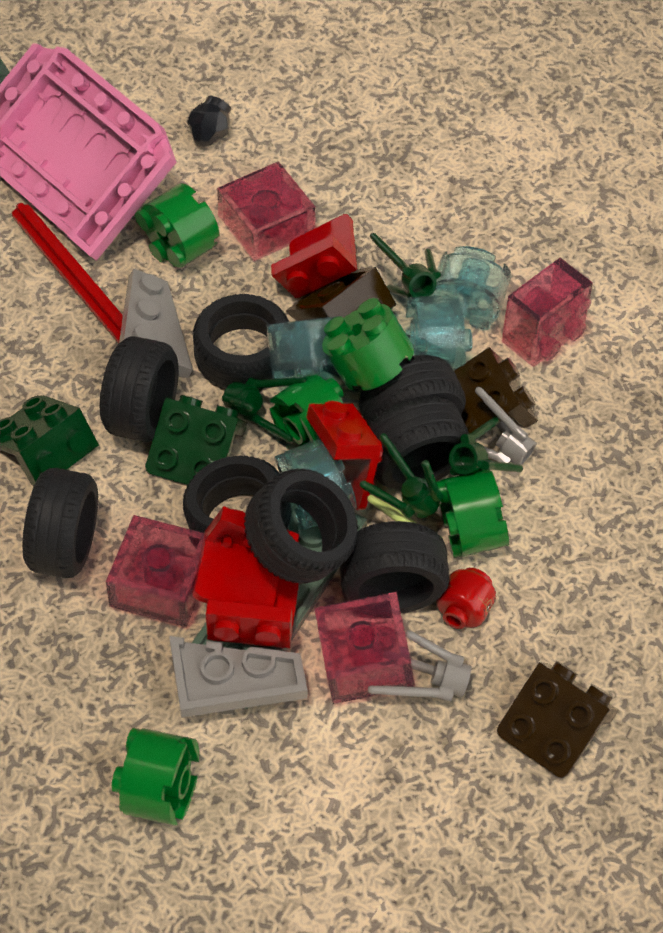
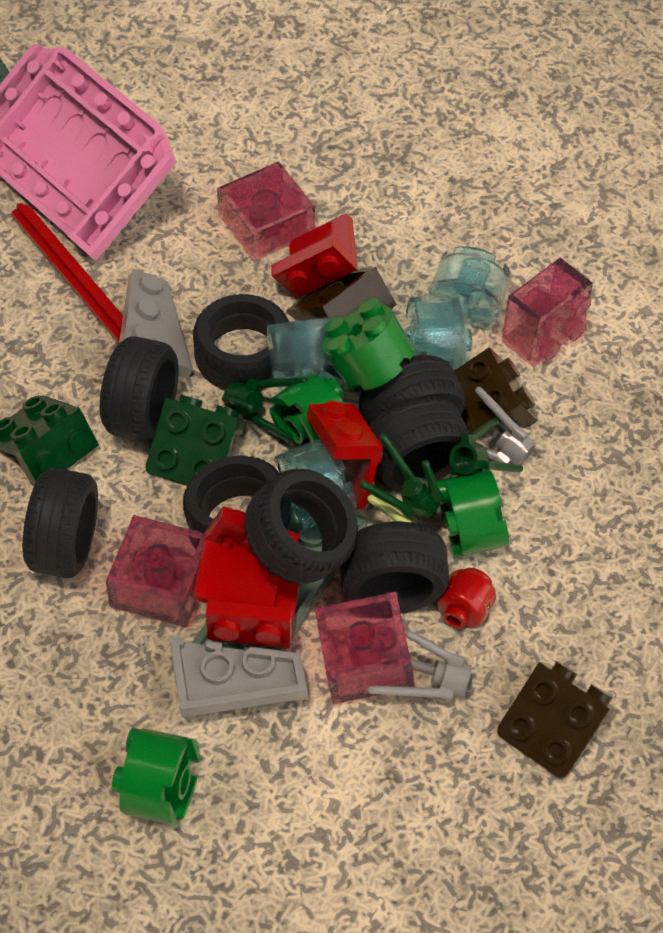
green brick [135,183,220,268] -> none
black rock [187,96,232,147] -> none
dark green plant [370,232,441,303] -> none

